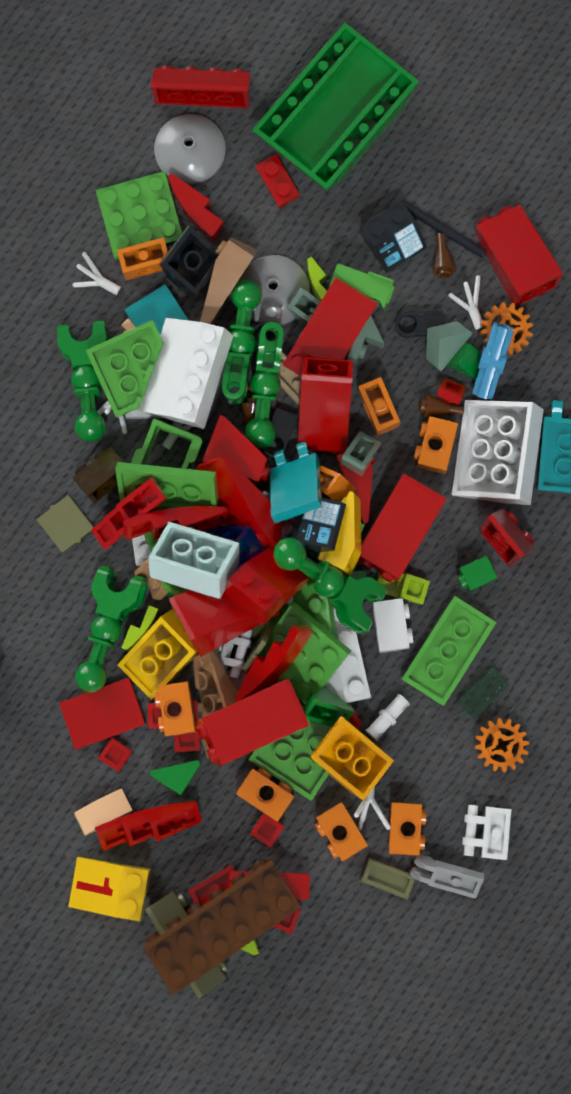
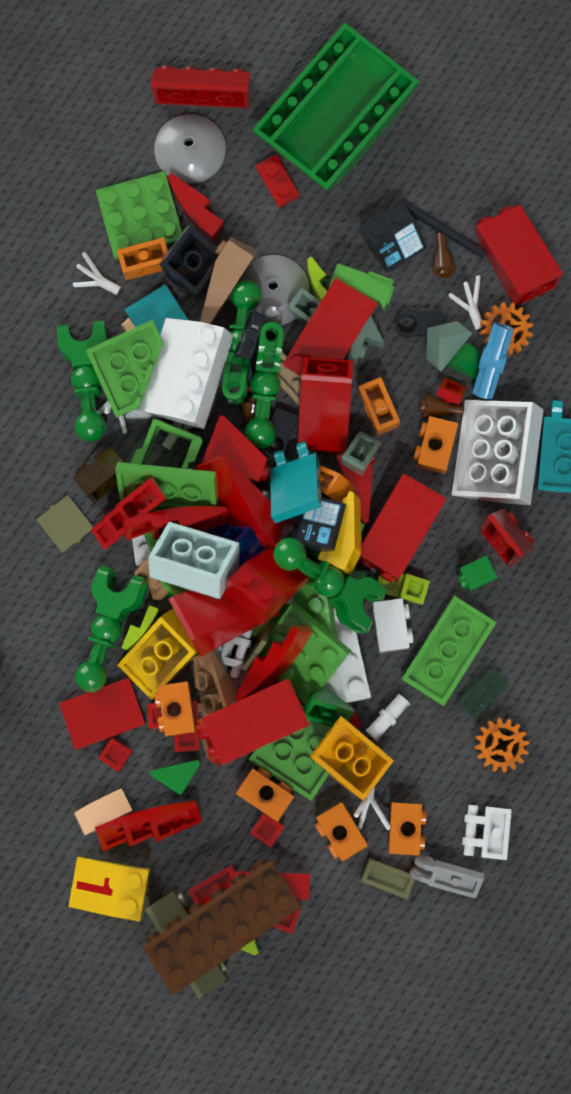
none -> black piece [233,310,265,361]

